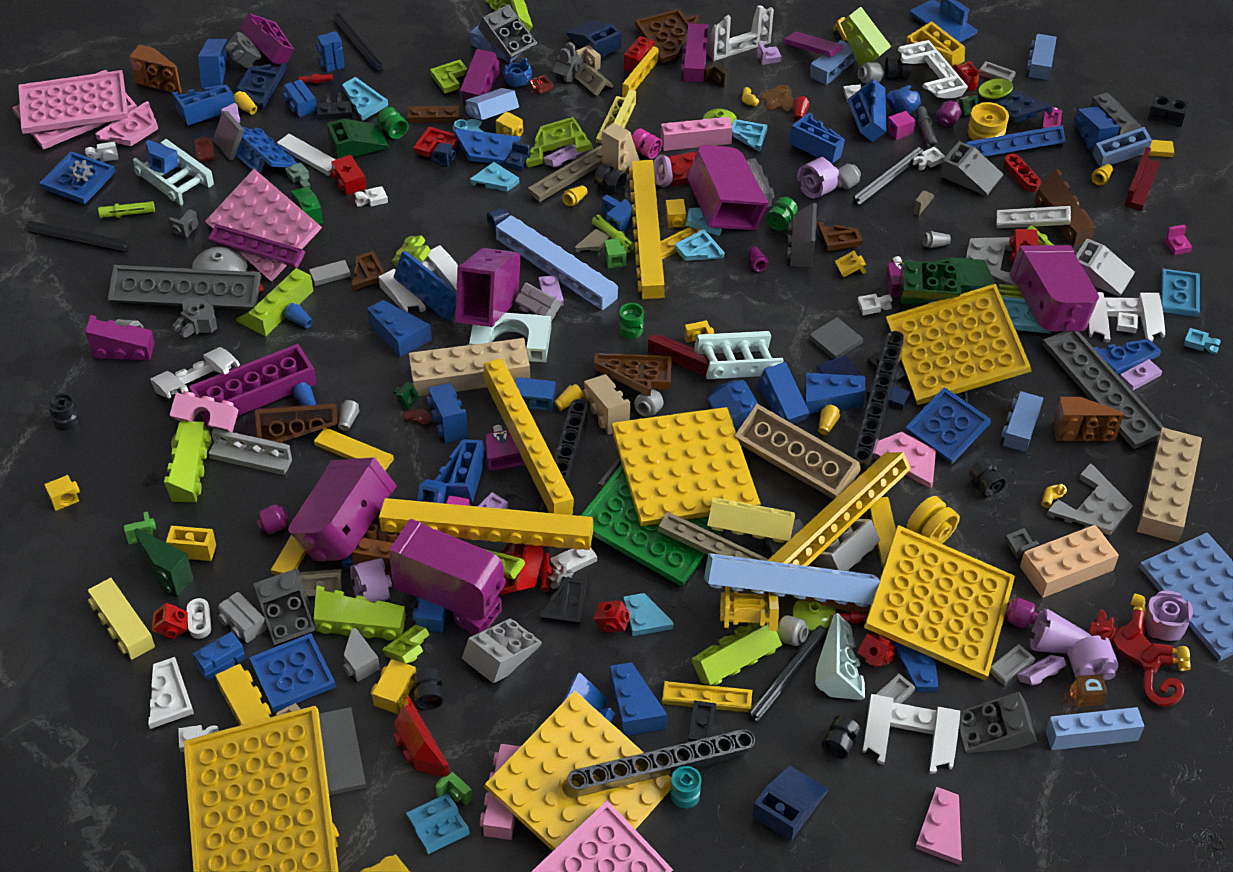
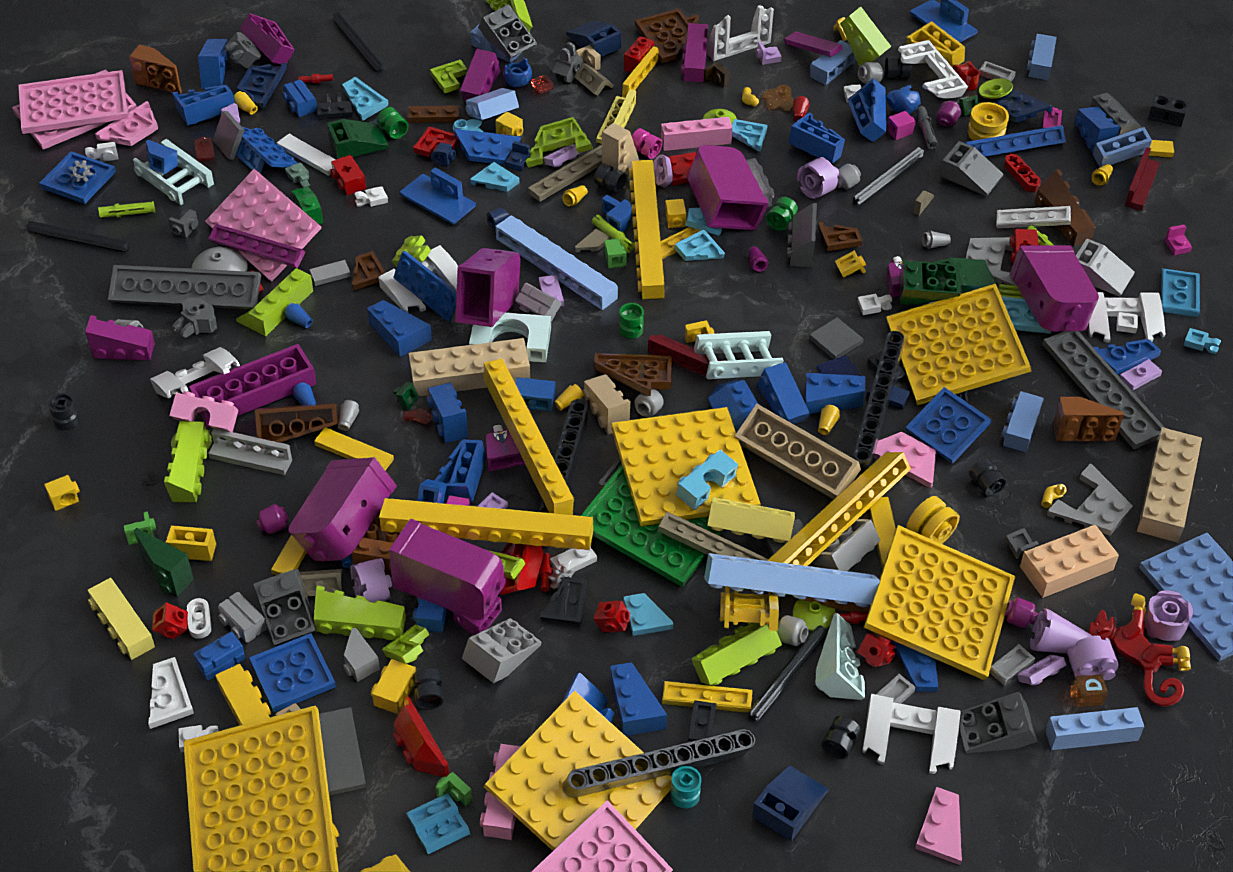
blue brick [316,32,345,72] -> none
white plate [913,147,945,170] -> none
none -> blue bracket [400,168,476,225]
none -> medium azure arch [676,450,738,510]

